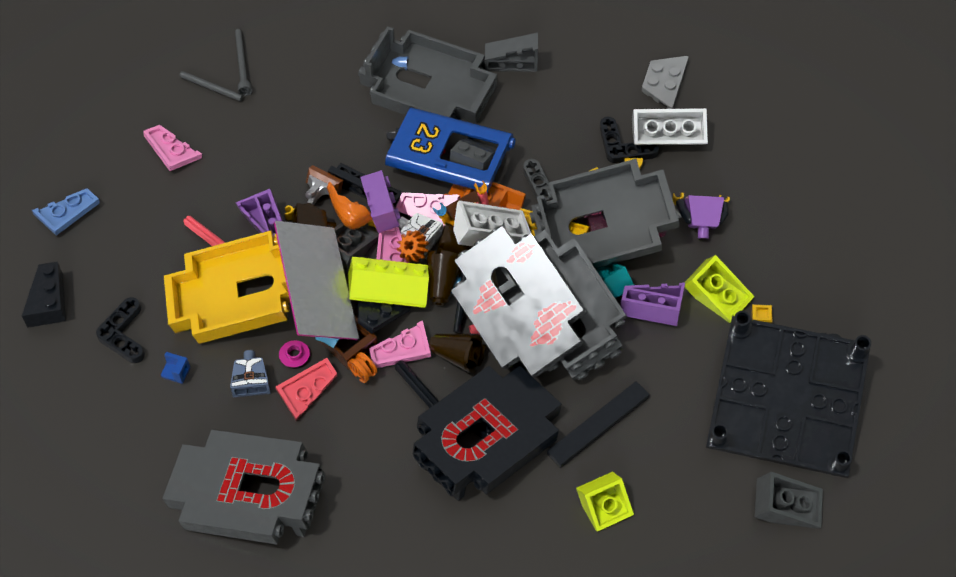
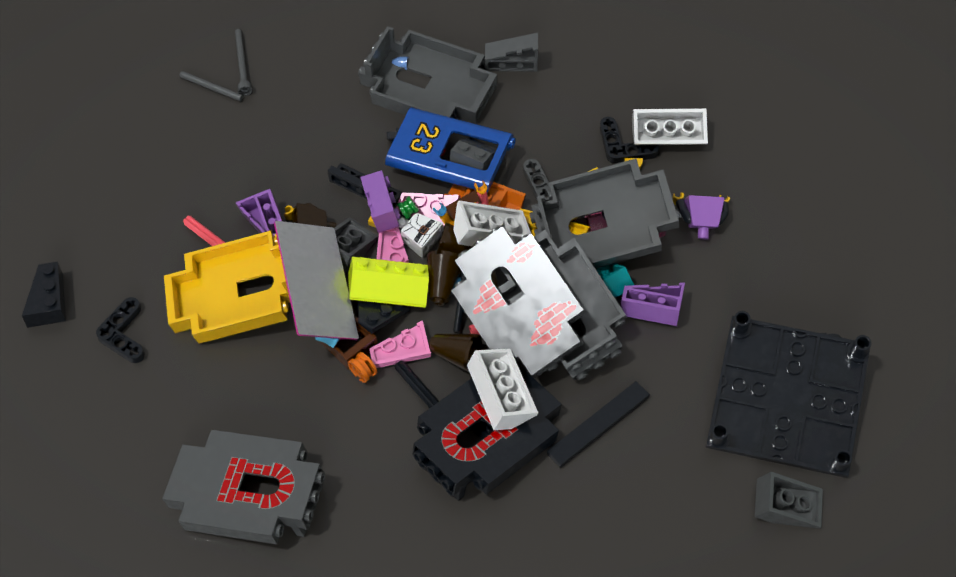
medium blue wing [32,188,100,236] -> none
bright pink wing [143,125,202,171] -> none
blue panel [161,352,190,384] -> none
sand blue torso [230,350,271,397] -> none
coral wing [276,358,337,421] -> none
dark pink piece [279,340,310,368] -> none
piece [305,165,343,205] -> none
orange hair [327,182,373,230] -> none
orange gear [396,230,430,263] -> none
neon yellow slope [576,471,634,532] -> none
light grey wing [642,56,689,109] -> none
neon yellow slope [684,255,755,323] -> none
yellow tile [752,304,772,323] -> none
none -> green wheel [397,196,420,219]
none -> white slope [467,349,538,430]

